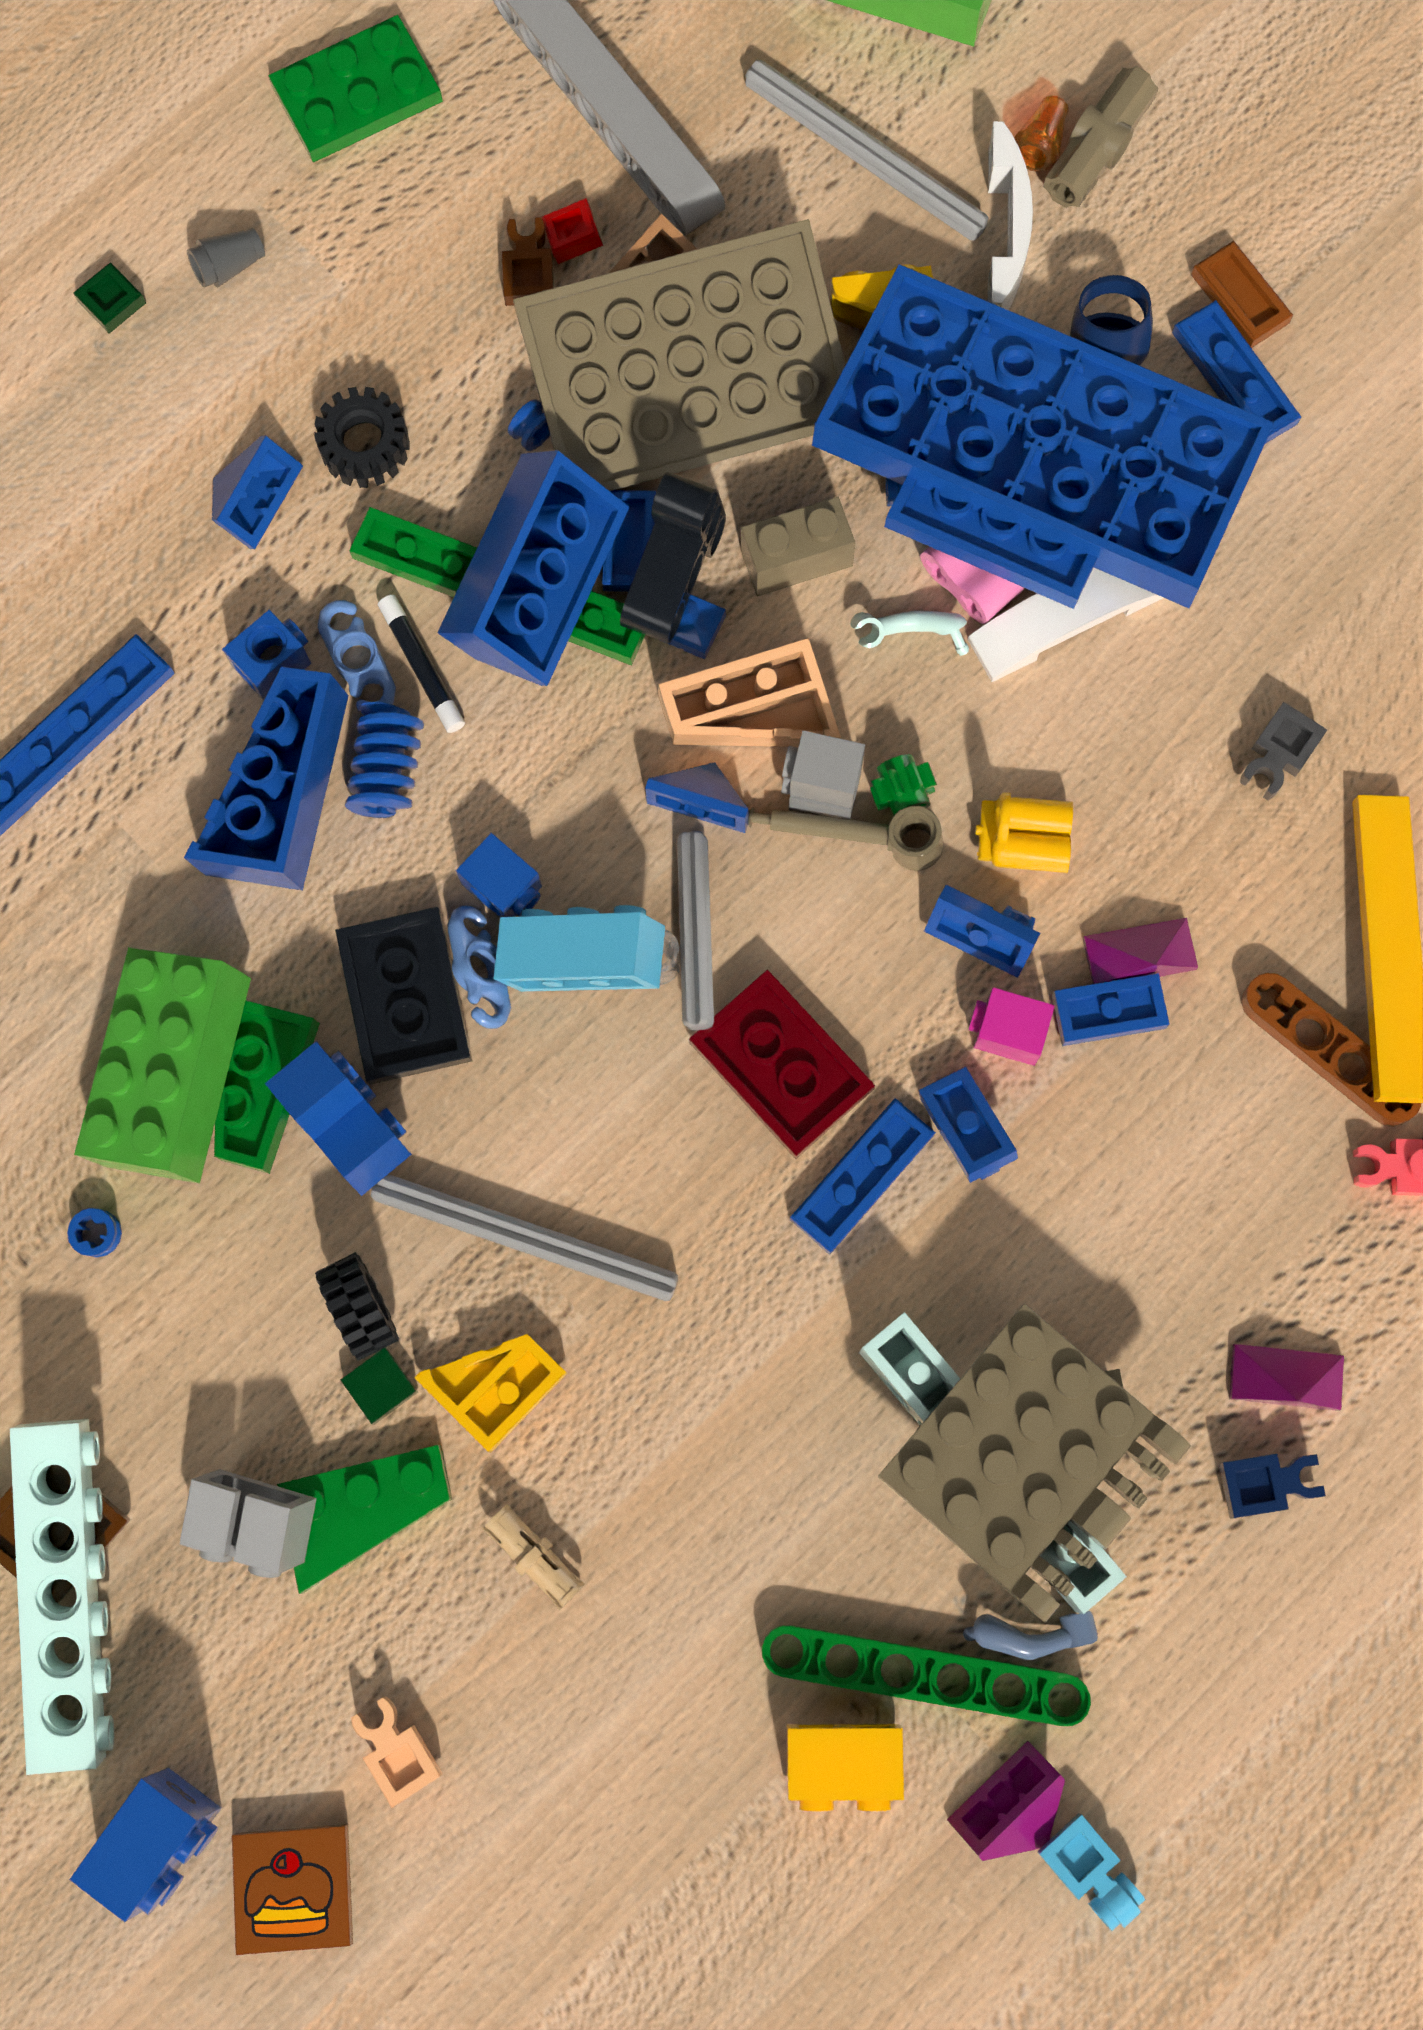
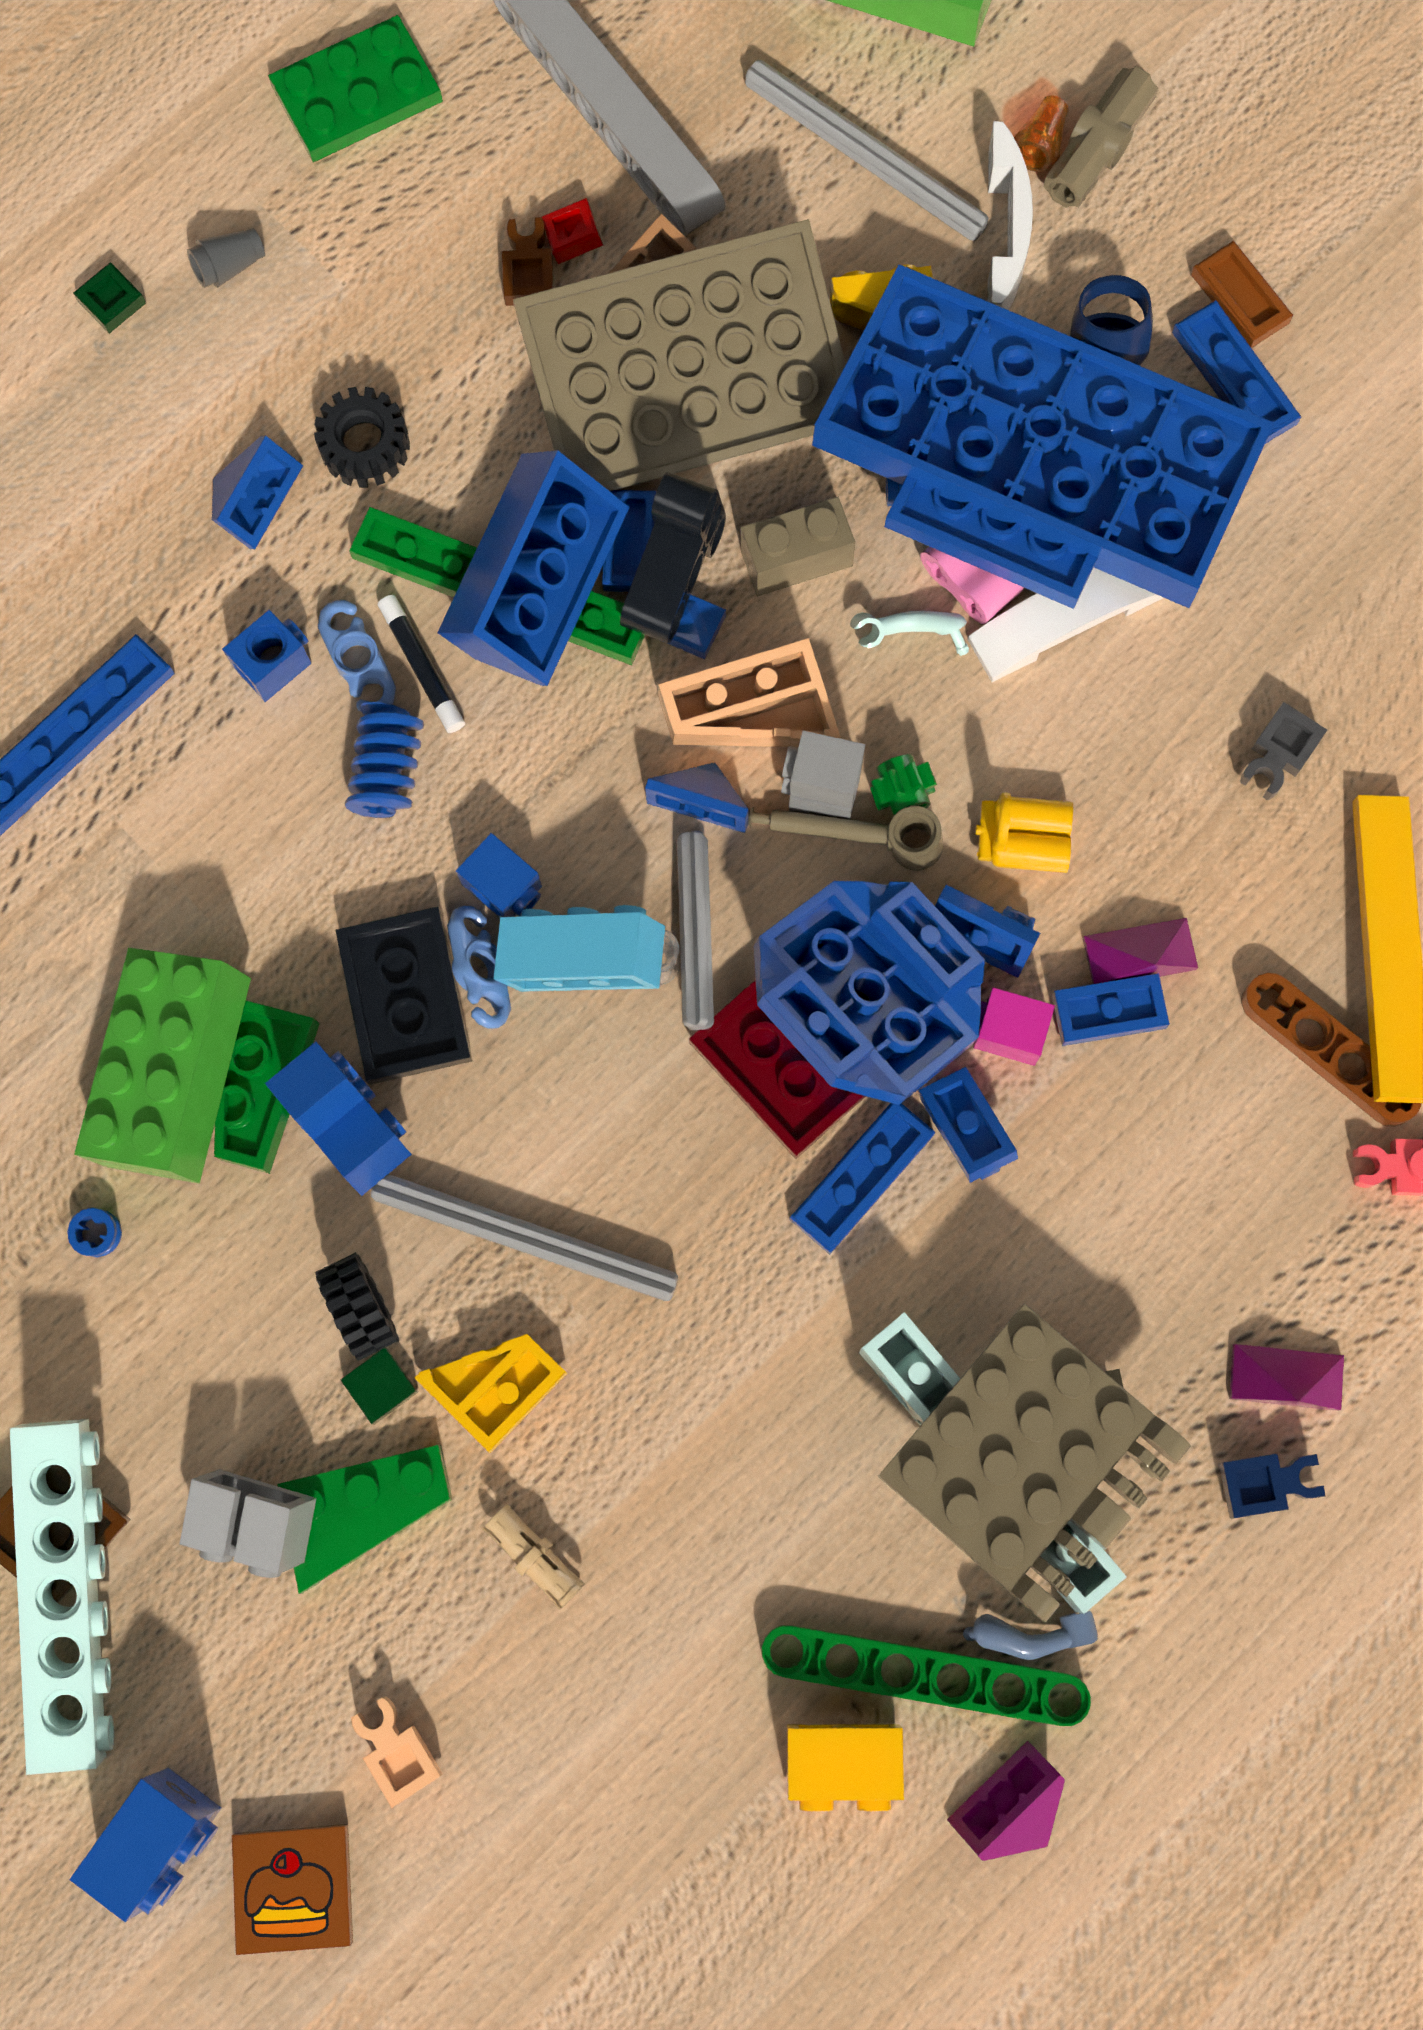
blue wedge [184,667,349,891] -> none
blue bush [508,399,550,451] -> none
medium azure plate [1037,1813,1146,1931] -> none
none -> blue piece [754,881,985,1105]

